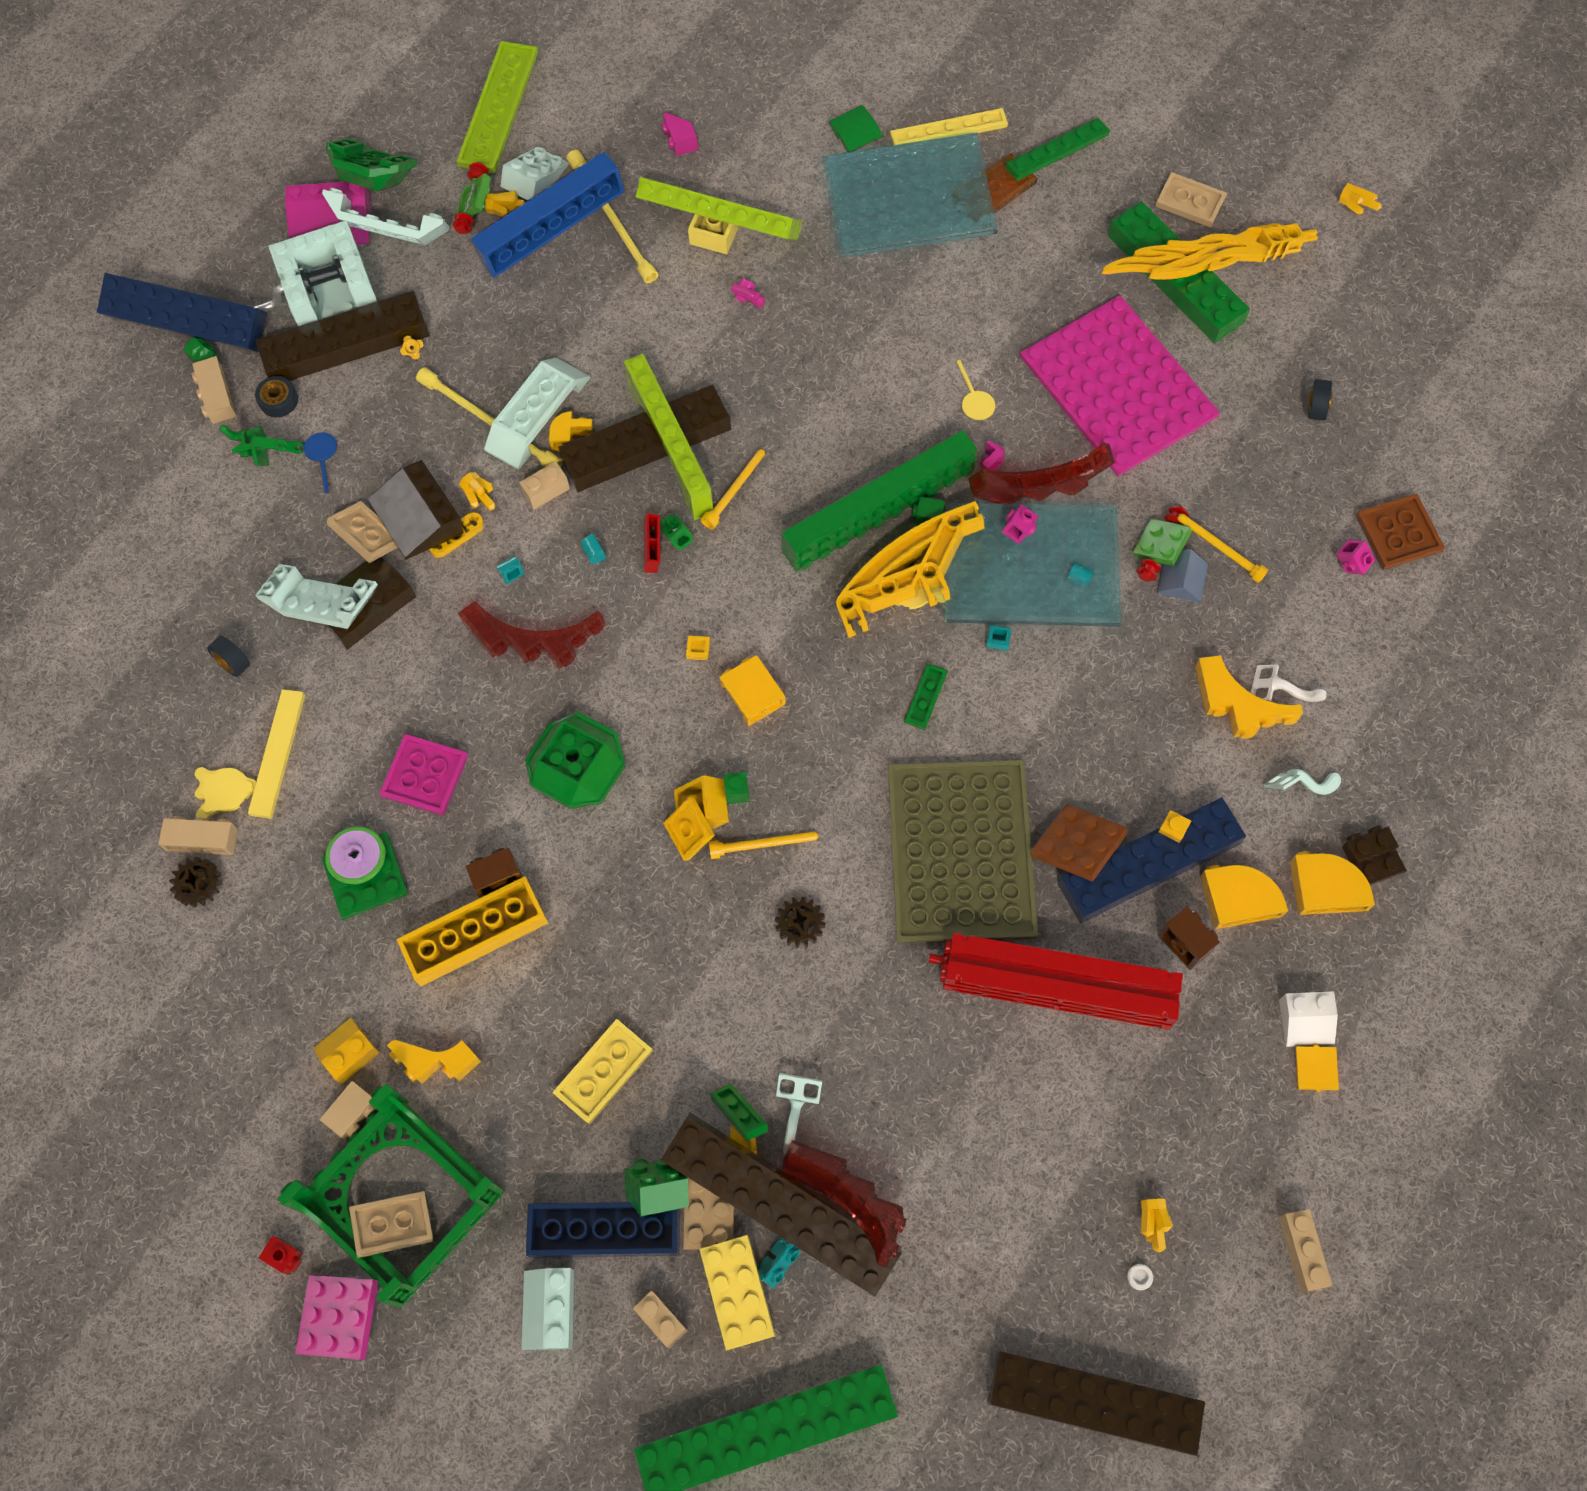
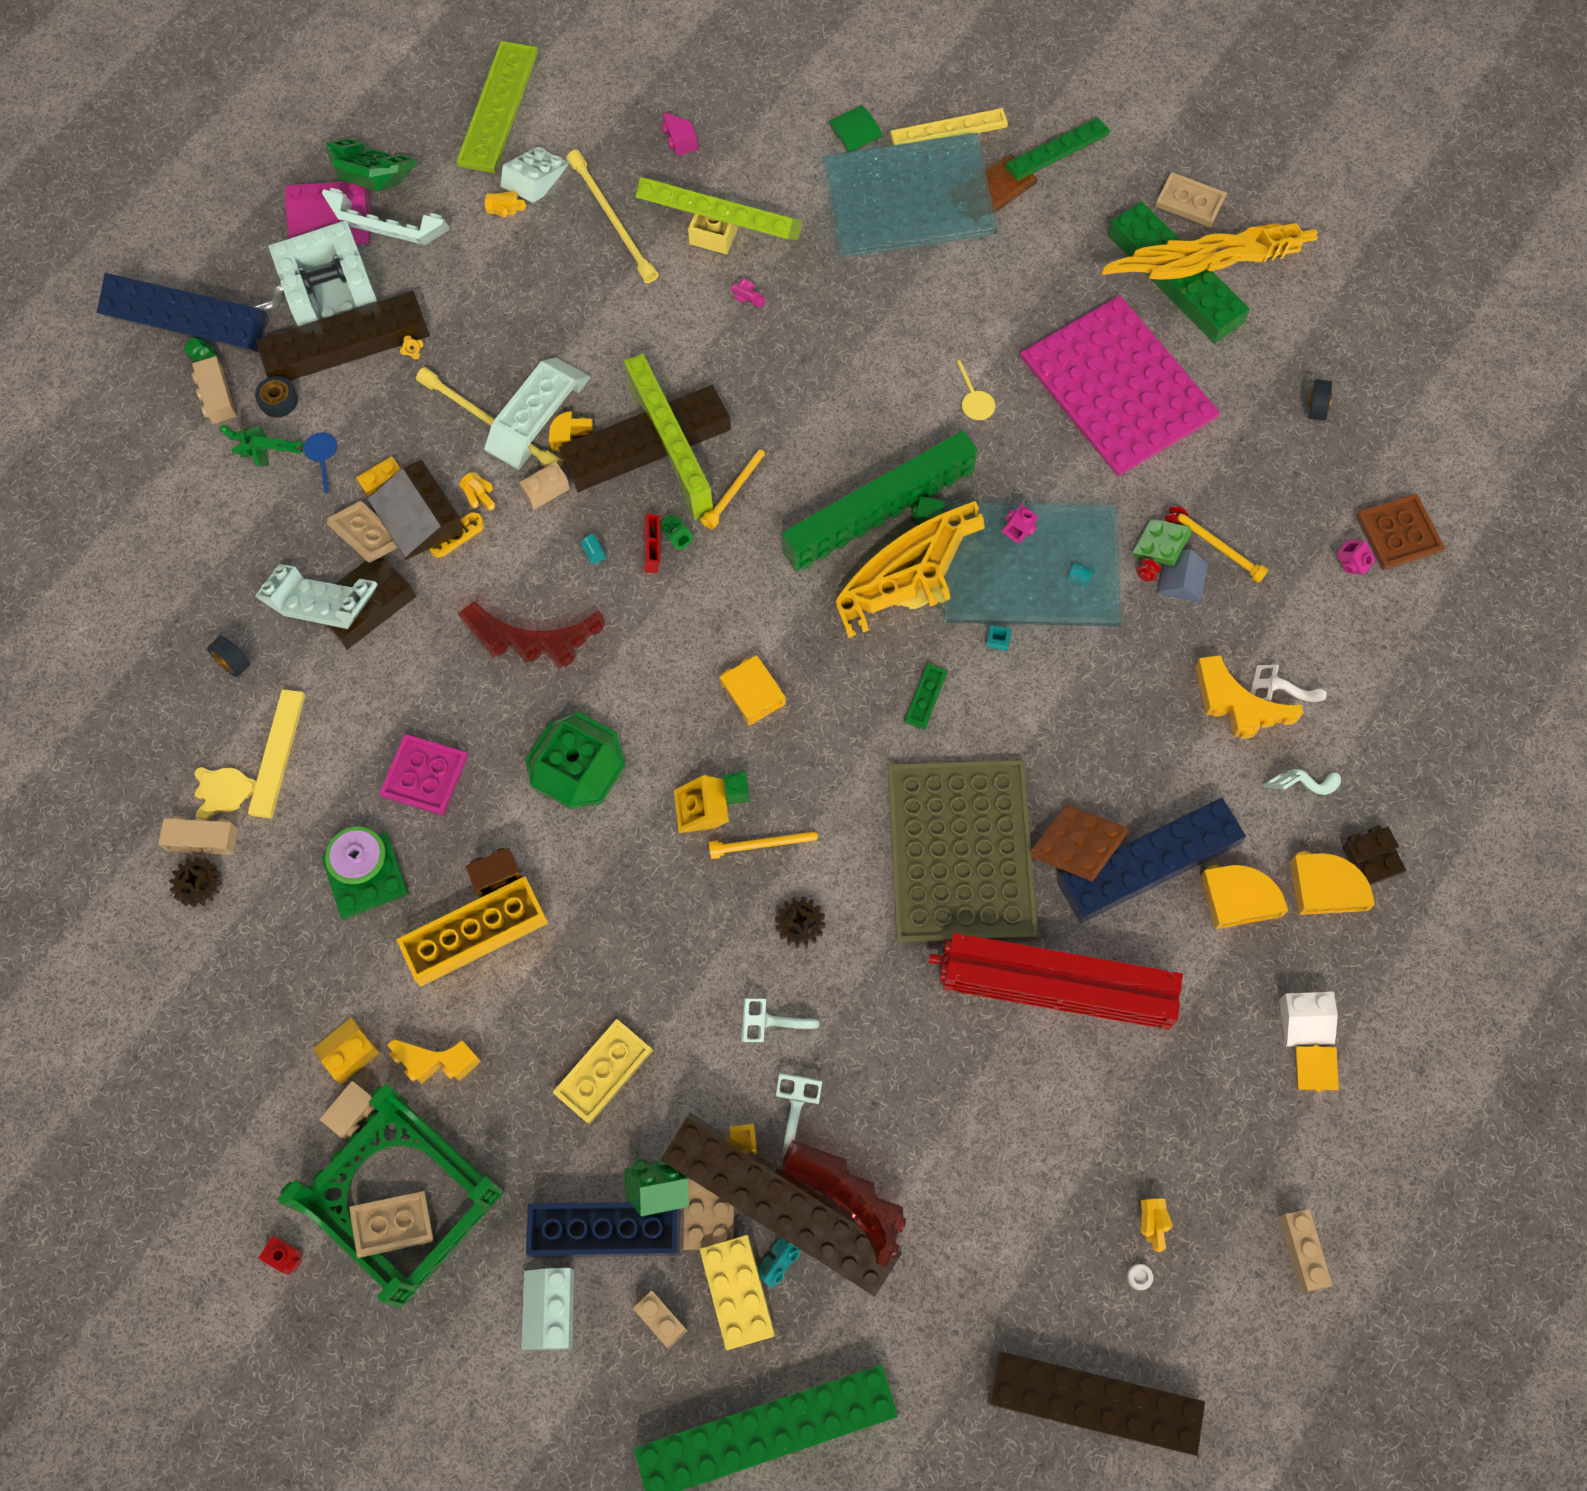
dark pink plate [295,1275,378,1360] -> none
plate [452,162,491,234] -> none
blue brick [471,152,625,278] -> none
teal brick [496,555,525,584] -> none
yellow tile [663,797,715,861] -> none
yellow plate [686,636,710,660] -> none
green plate [710,1083,768,1141] -> none
clear red arch [968,443,1115,506] -> none
dark pink bracket [980,440,1005,479] -> none
reddish brown brick [1158,906,1220,970] -> none
yellow plate [1159,810,1191,843] -> none
yellow rock [1339,183,1382,215] -> none
none -> yellow plate [356,456,401,496]
none -> light aqua piece [741,998,819,1042]

